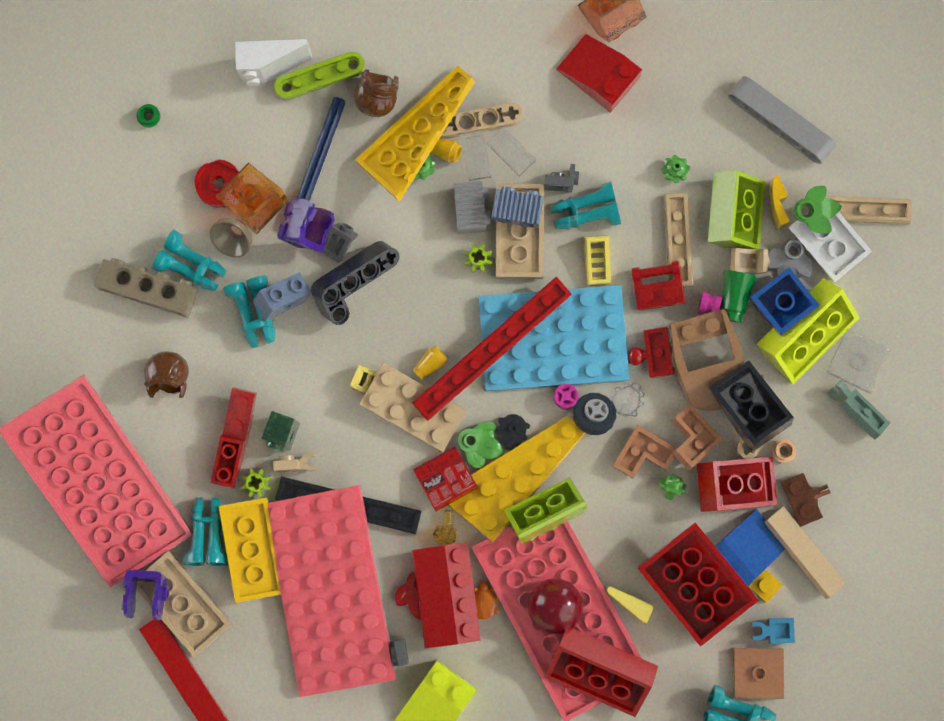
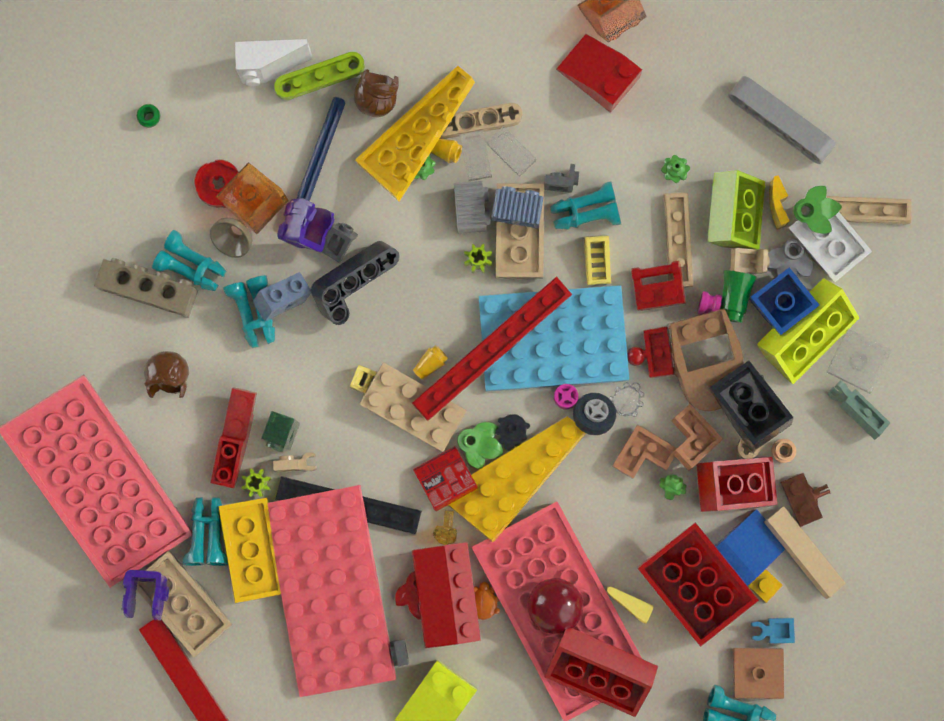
lime slope [504,477,587,545] -> none

